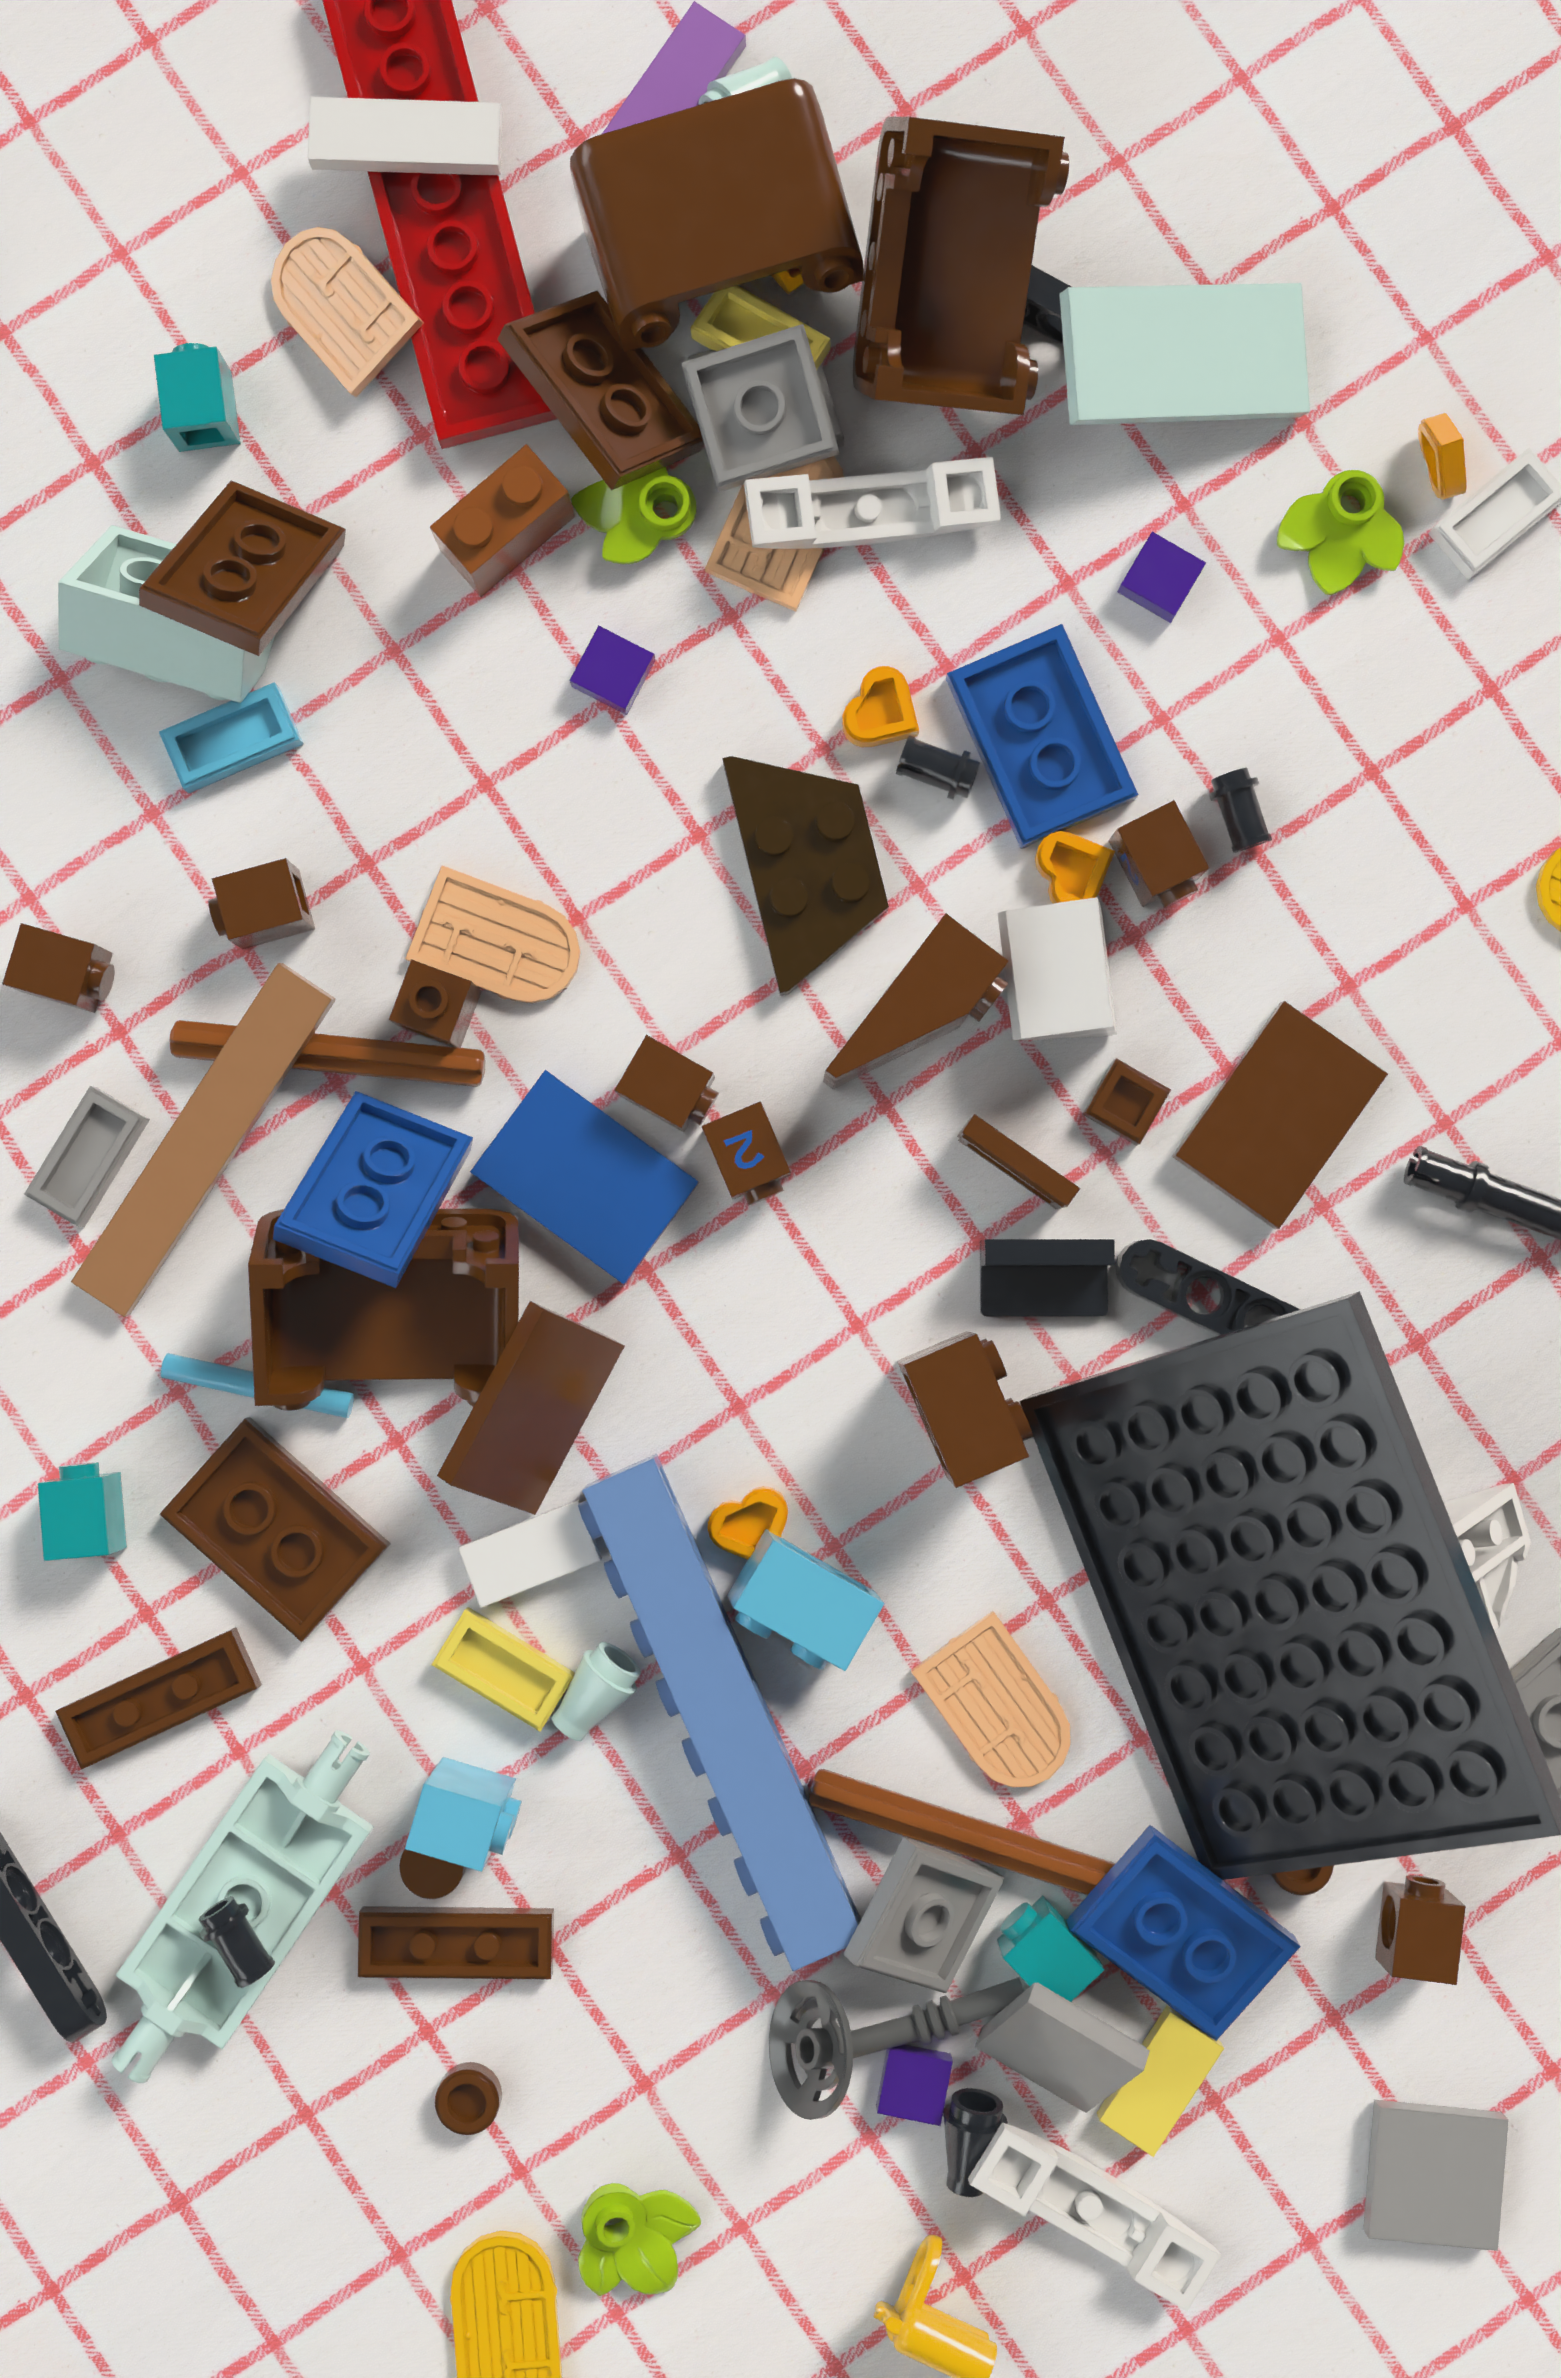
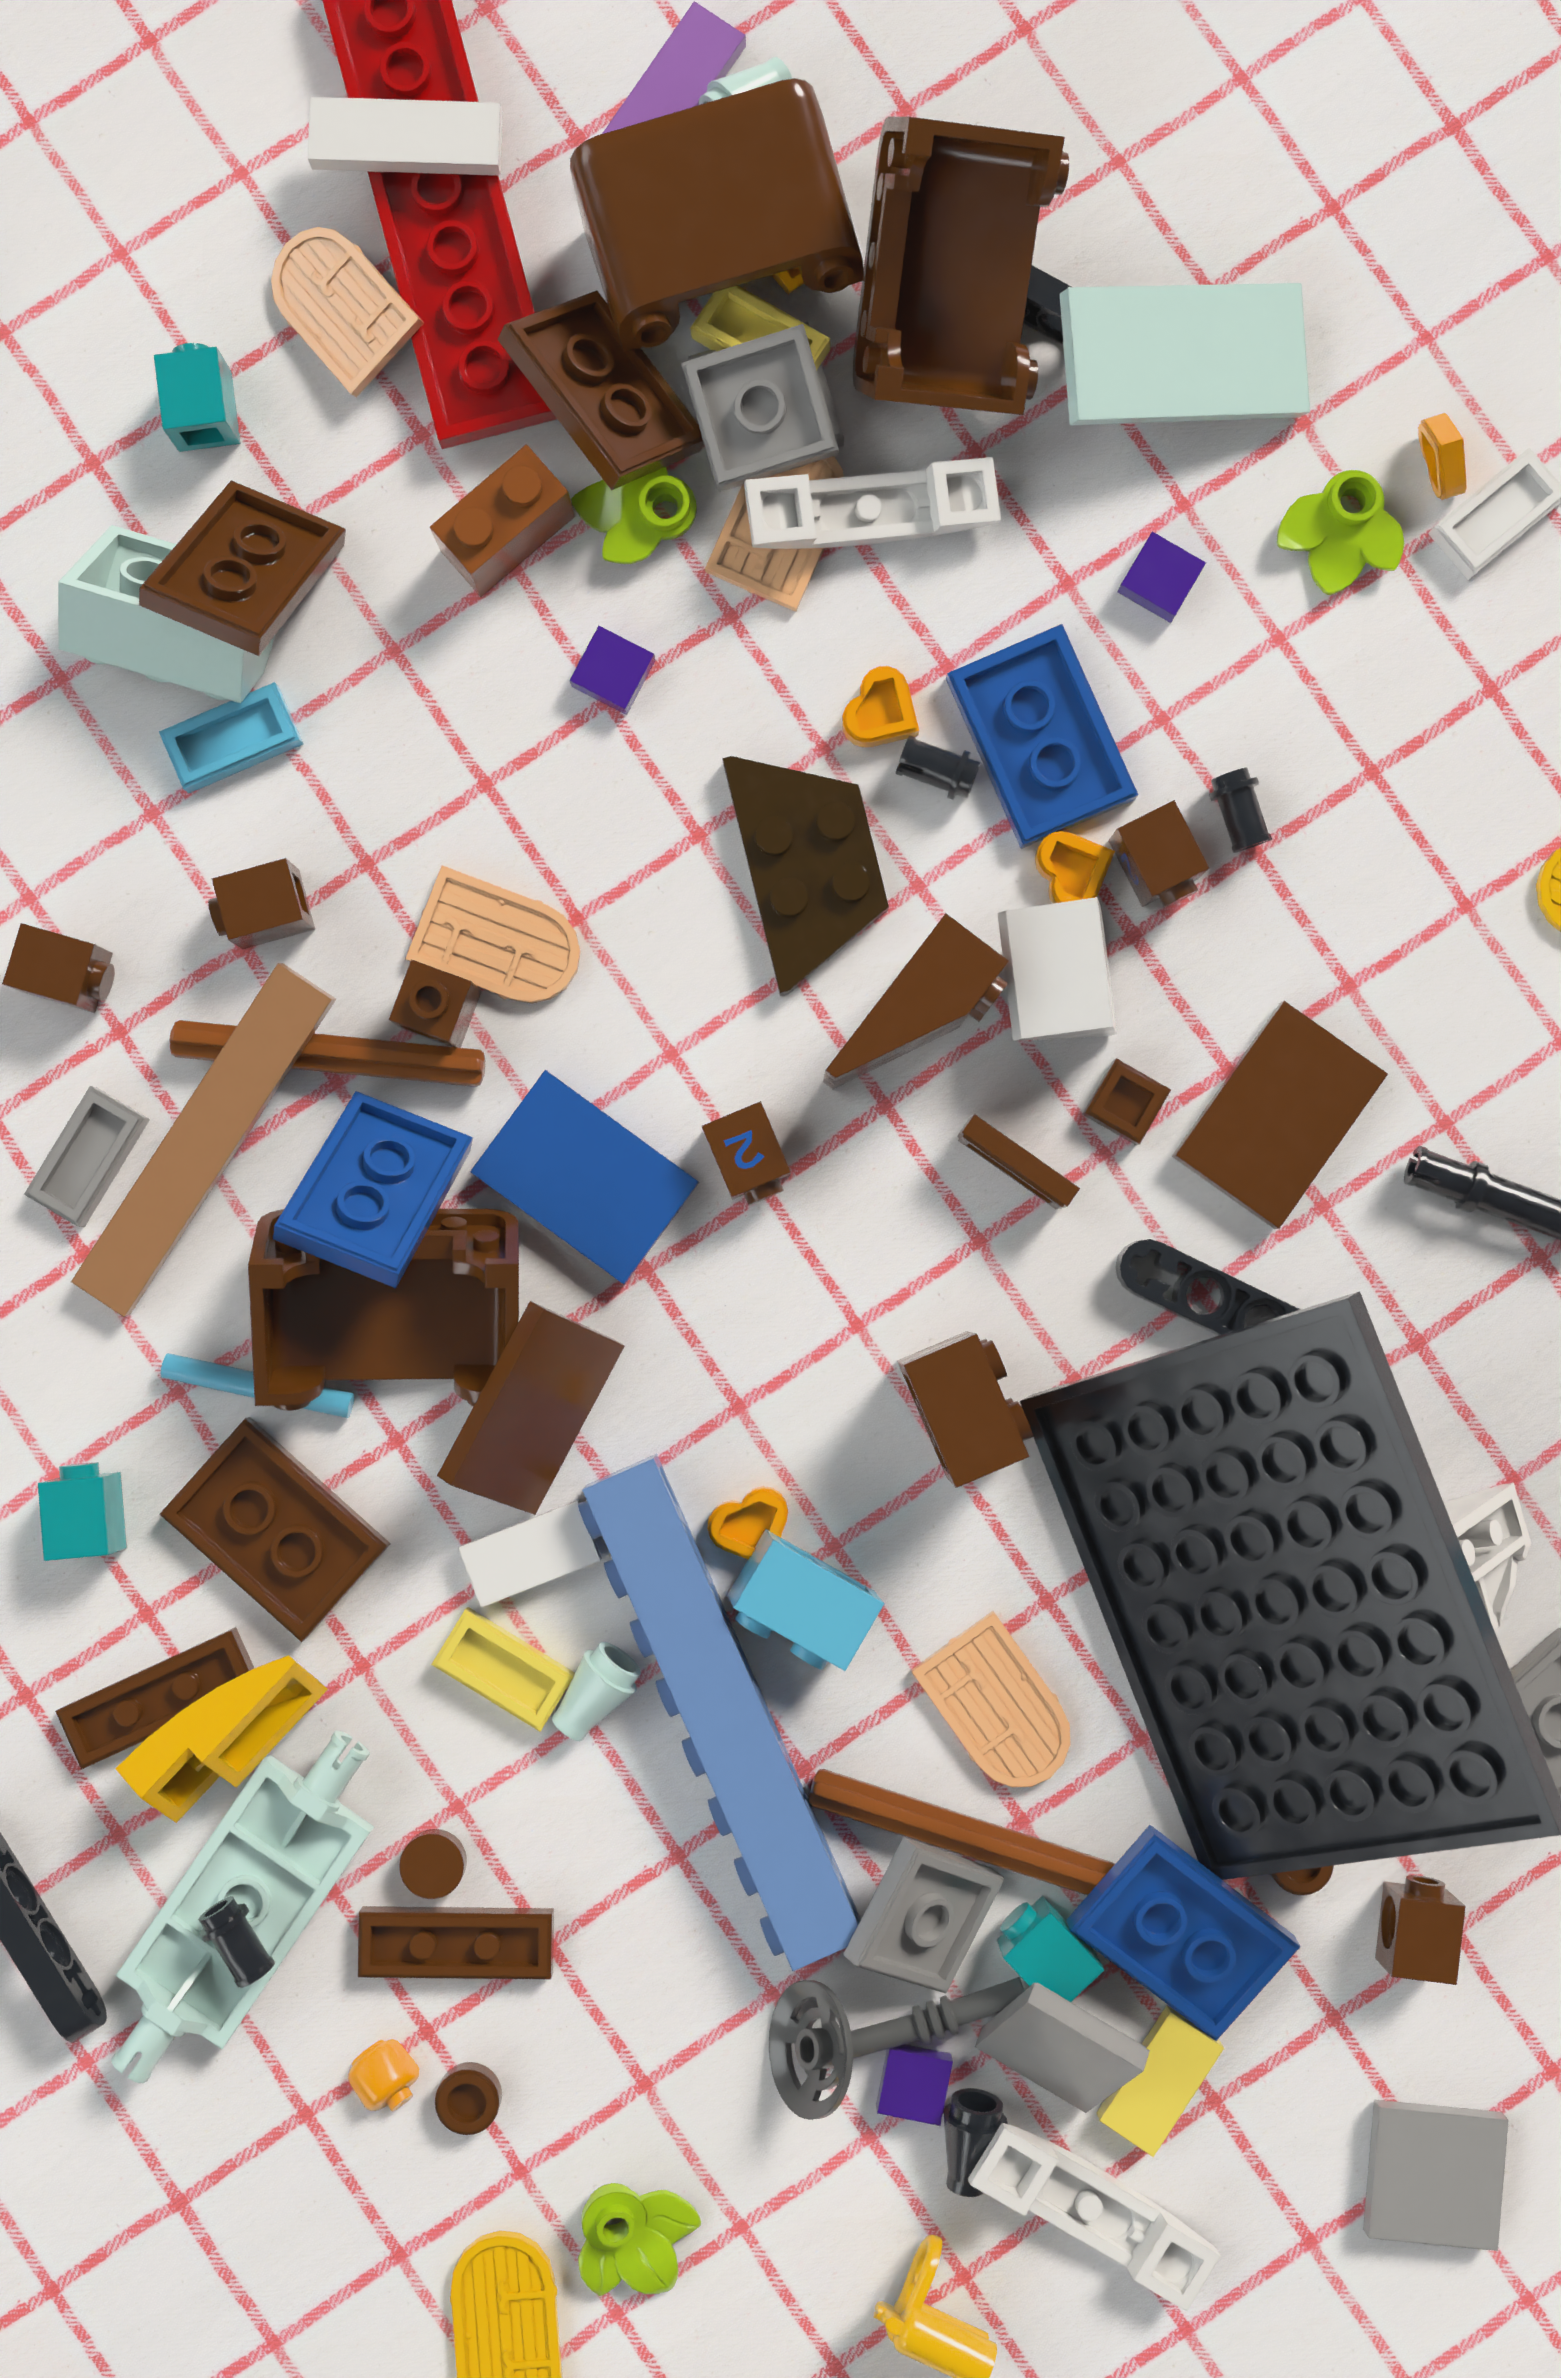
medium azure brick [405,1757,522,1872] -> none
reddish brown brick [614,1035,719,1133] -> none
black panel [980,1239,1115,1317] -> none
none -> yellow slope [115,1655,328,1823]
none -> light orange piece [348,2039,419,2112]

